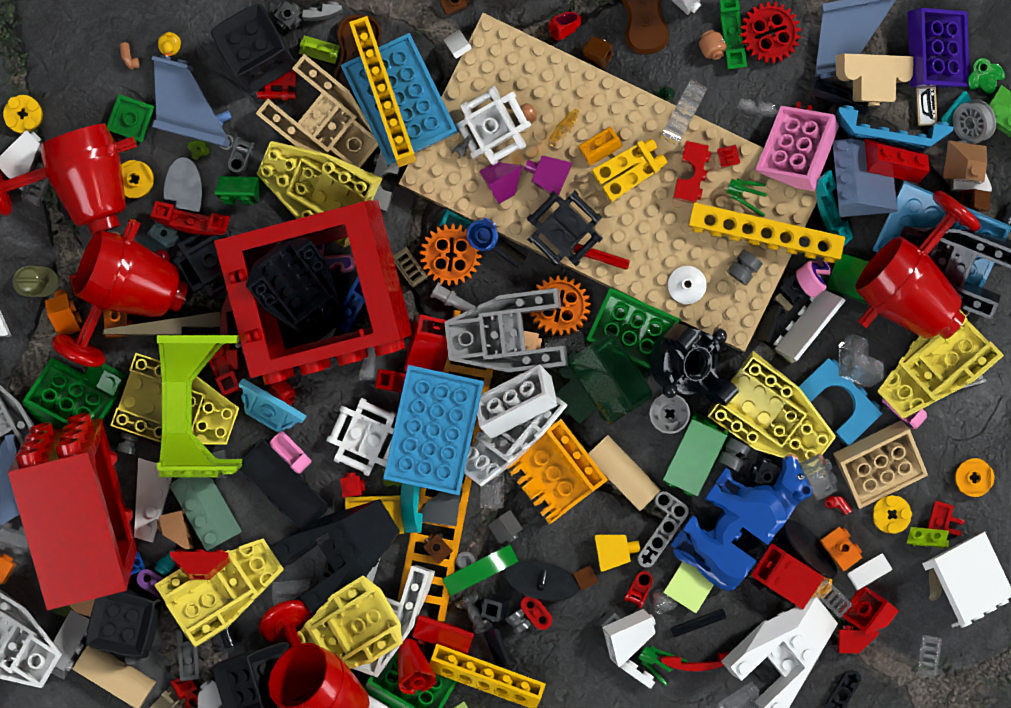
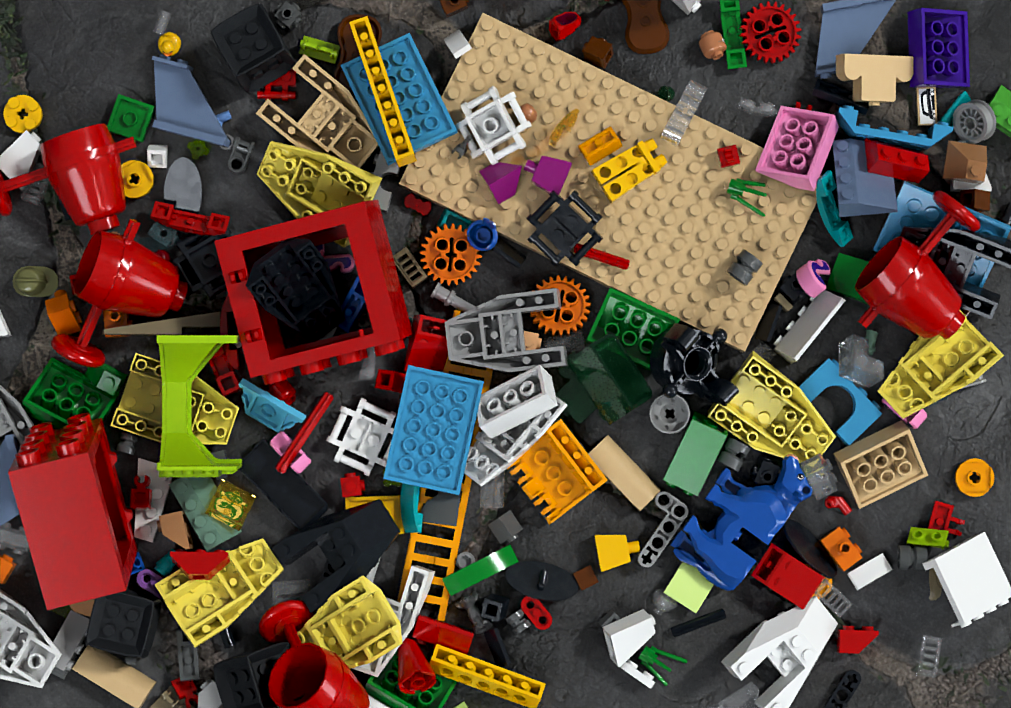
nougat arm [120,42,140,70] -> none
green slope [215,176,260,205] -> none
light grey slope [302,2,343,21] -> none
reddish brown brick [423,534,453,564] -> none
red piece [623,570,653,609] -> none
red slope [659,651,731,671] -> none
white dish [668,266,706,304] -> none
red arch [673,141,711,204] -> none
yellow brick [688,202,845,263] -> none
red slope [840,586,899,634] -> none
yellow plate [873,495,912,534] -> none
green plate [968,58,1005,94] -> none
none -> red plate [130,475,152,509]
none -> white slope [147,145,168,168]
none -> clear pin [153,10,172,35]
none -> clear yellow slope [205,479,256,531]
none -> red axle [275,392,334,474]
none -> red piece [404,193,432,216]
none -> sand green pin [861,330,878,355]
none -> dark grey wheel [897,545,928,570]

